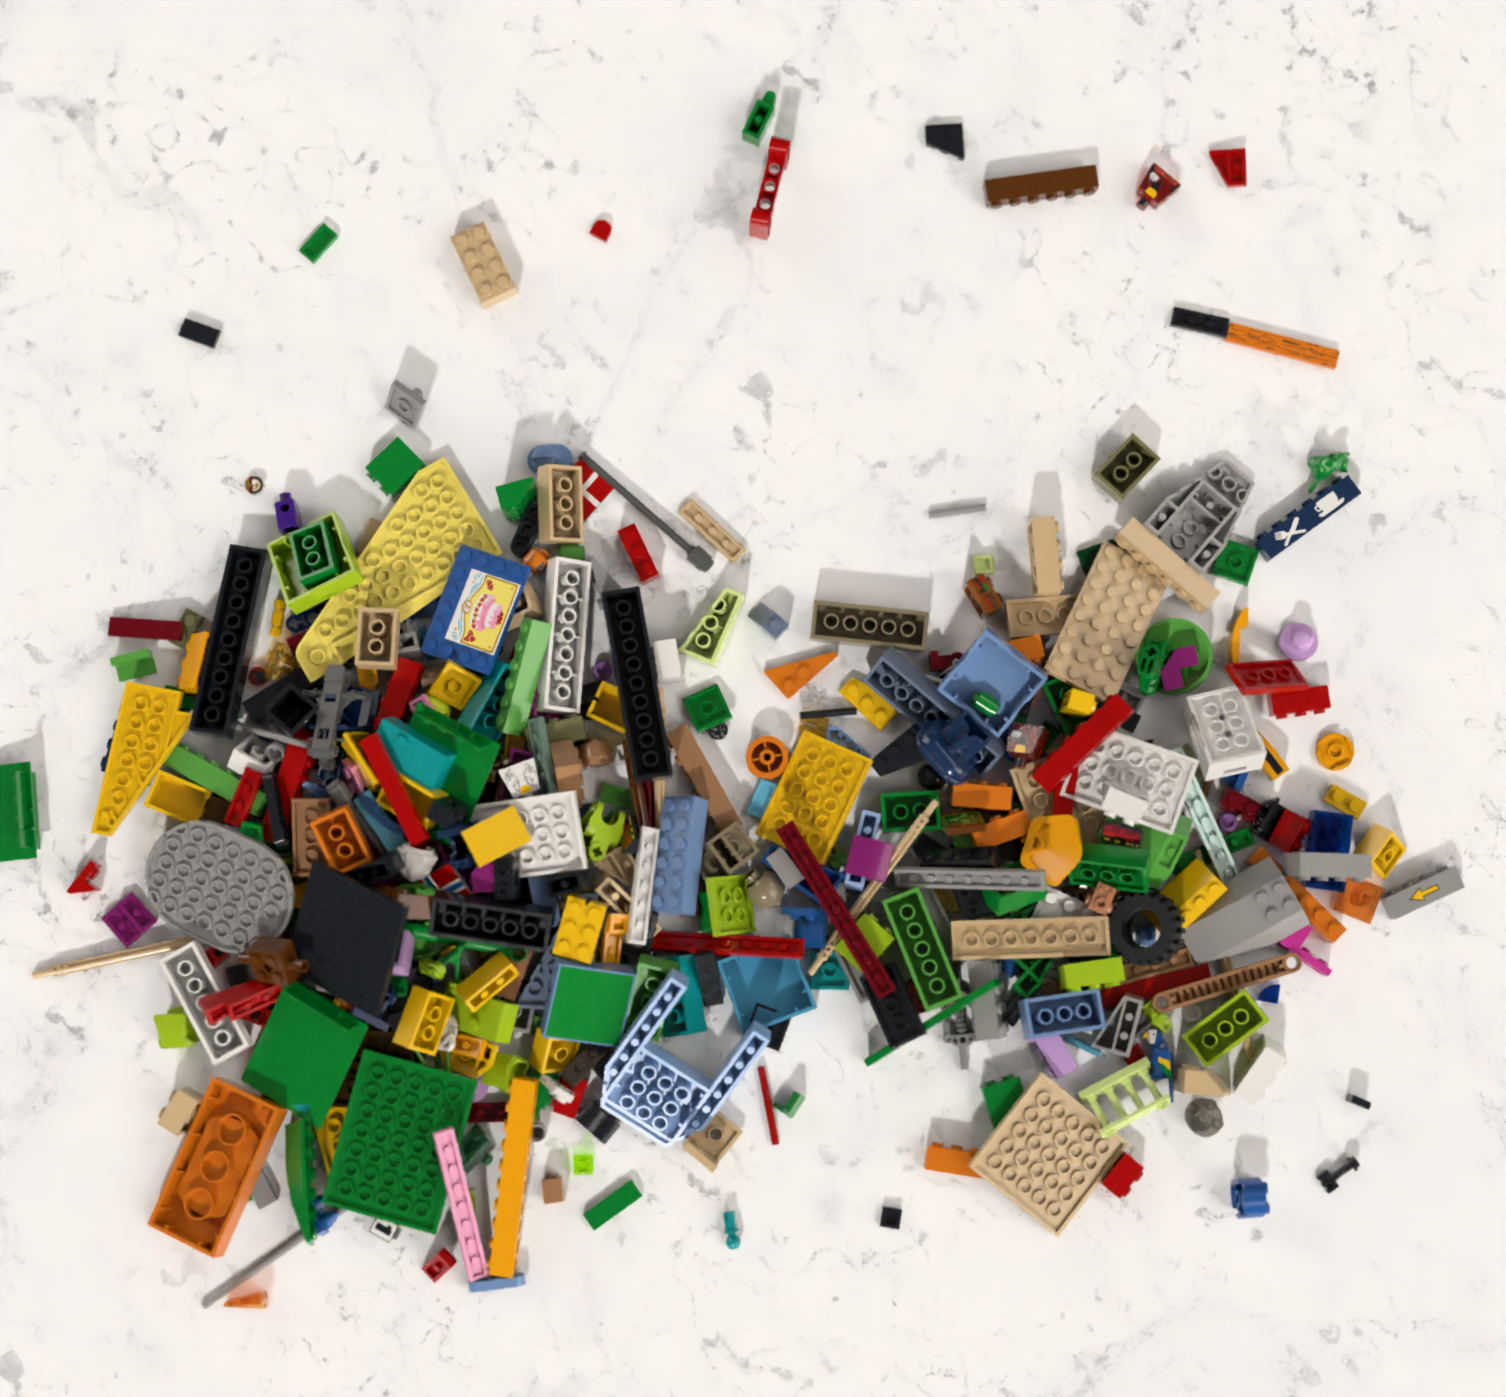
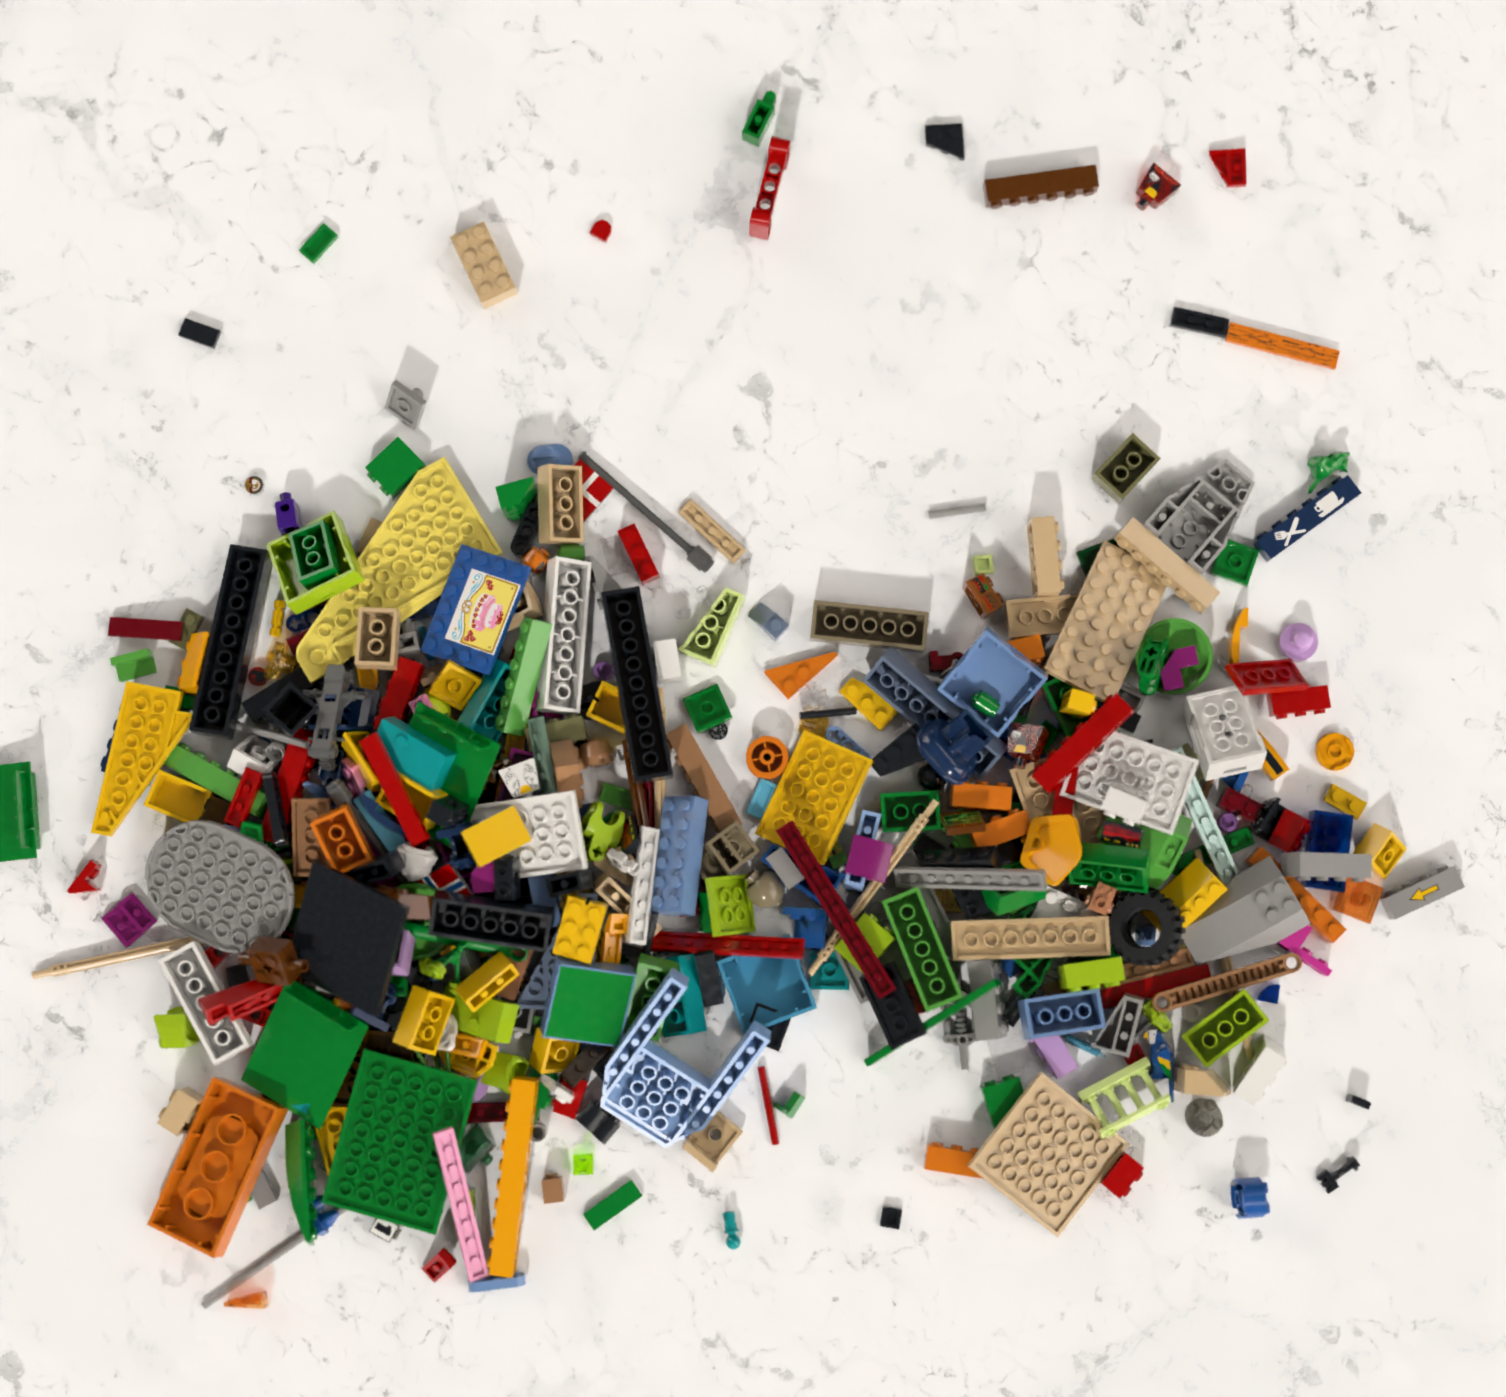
none -> white plate [607,848,640,877]

